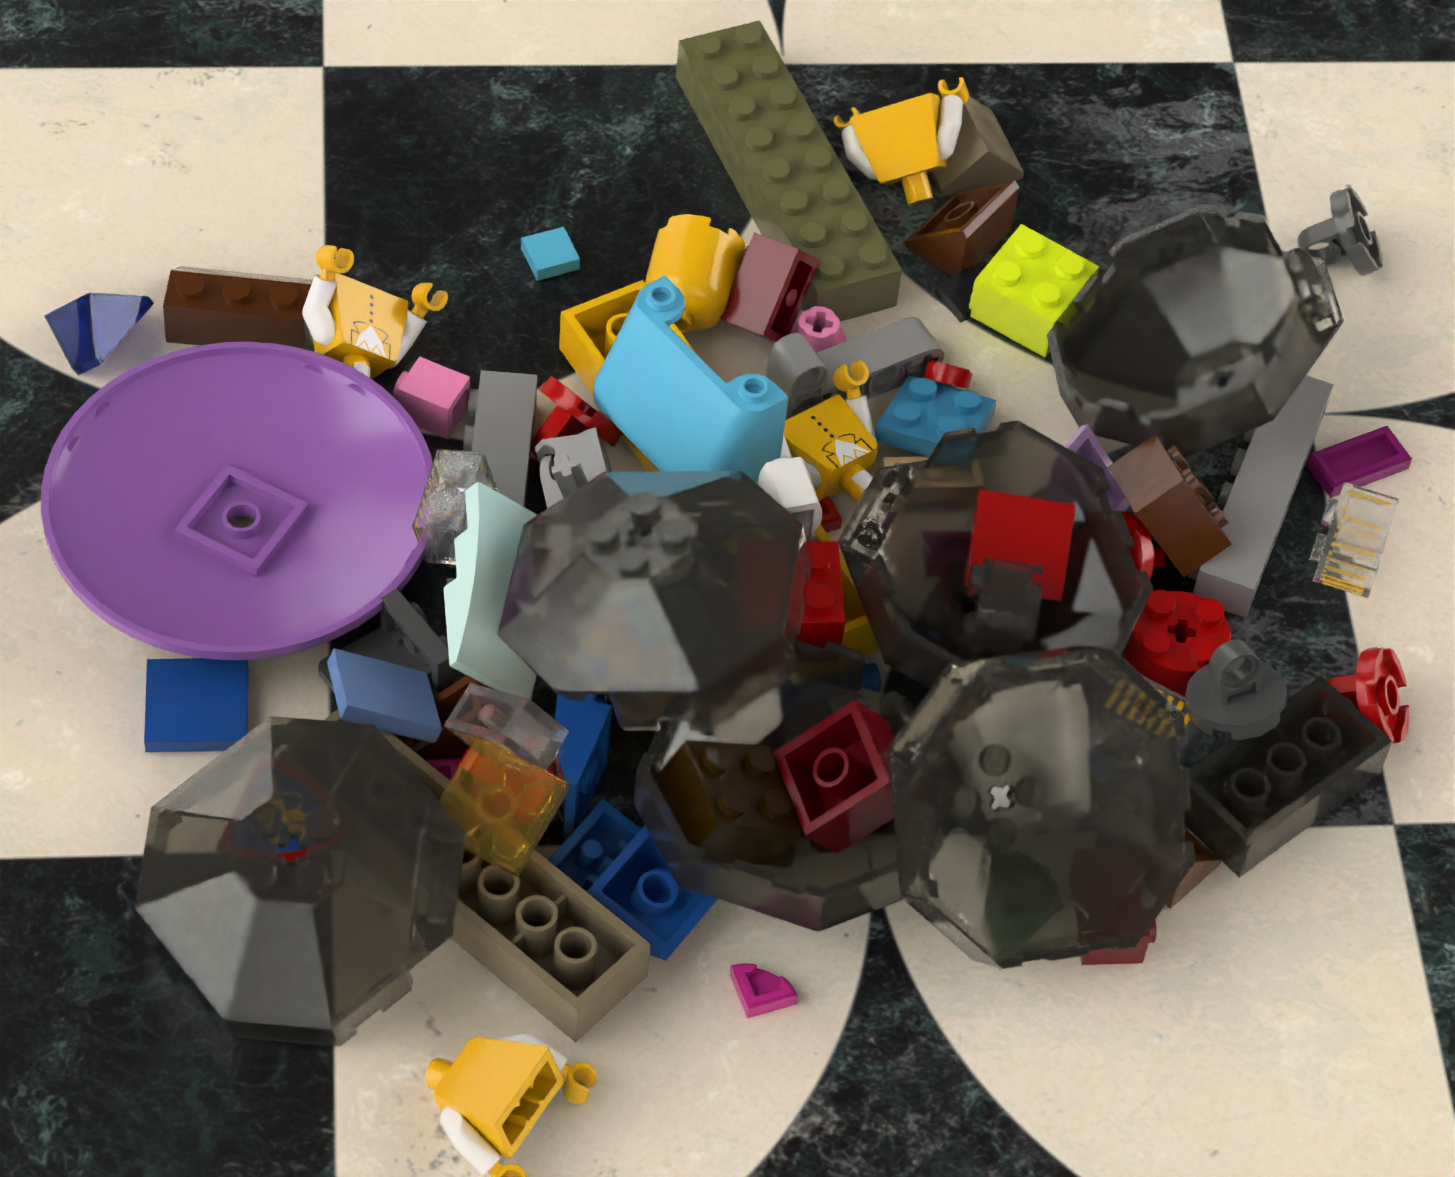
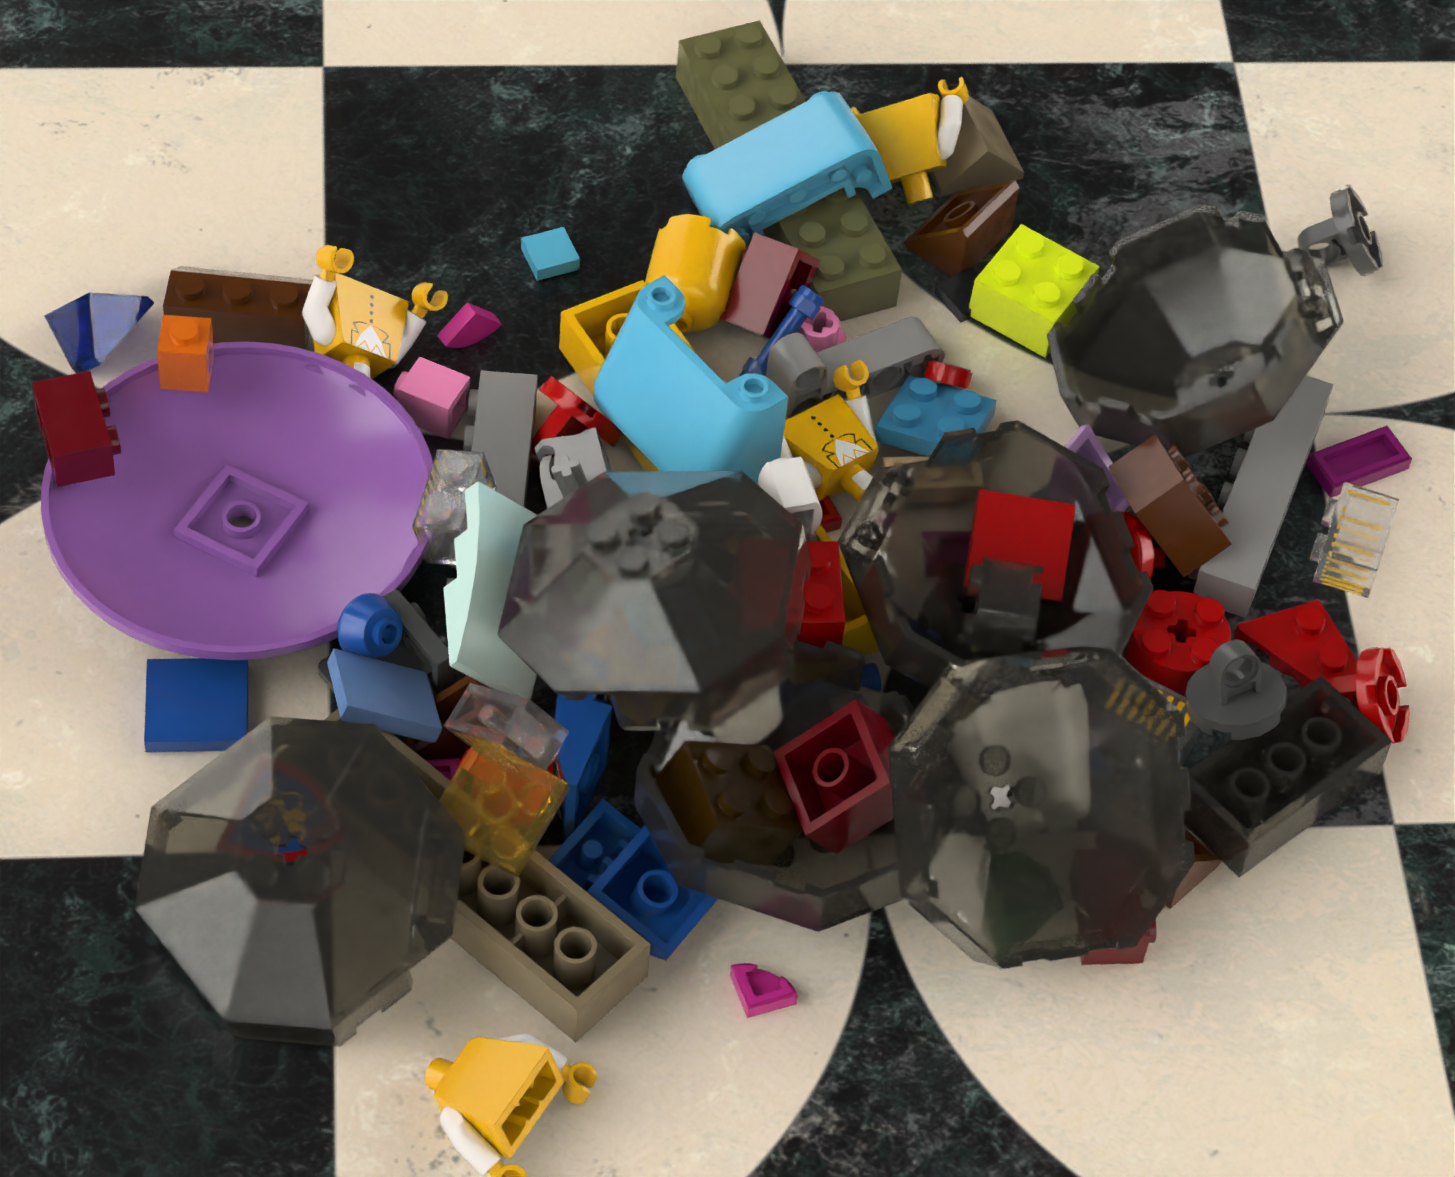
none -> dark red brick [32,371,121,487]
none -> orange brick [157,315,214,393]
none -> blue cone [337,593,403,659]
none -> dark pink tile [437,302,502,348]
none -> medium azure windscreen [682,91,893,247]
none -> blue bar [738,285,825,377]
none -> red wing [1234,599,1357,698]

